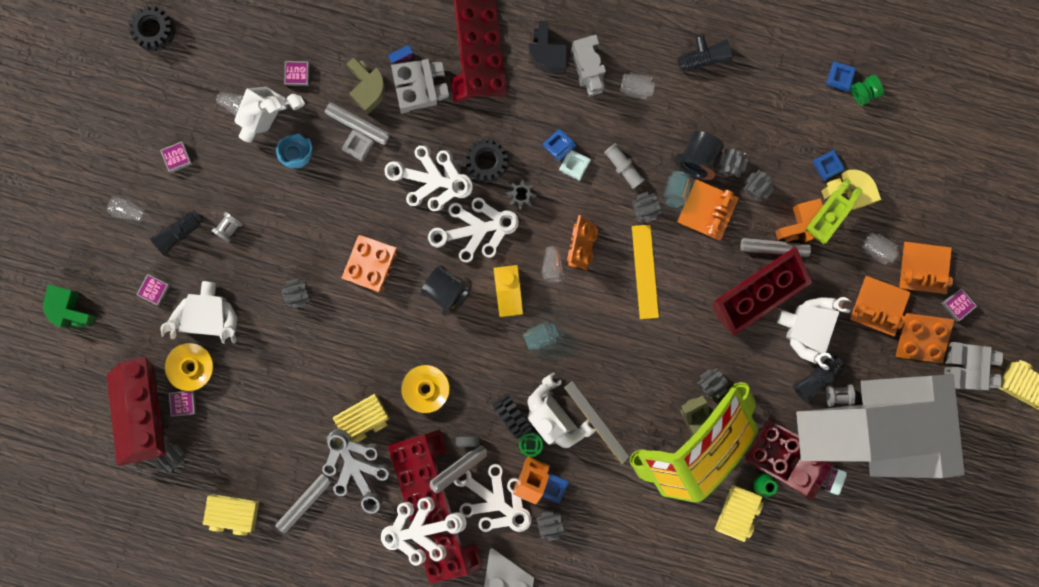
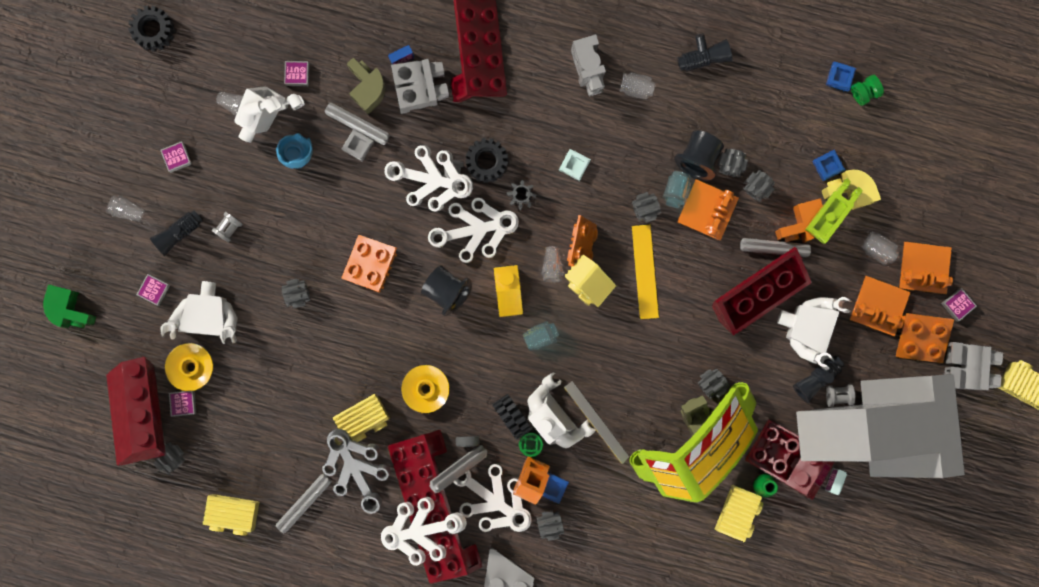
black brick [529,21,566,74] -> none
blue tile [542,129,576,161] -> none
light grey pin [604,143,645,189] -> none
none -> light yellow brick [565,255,616,307]

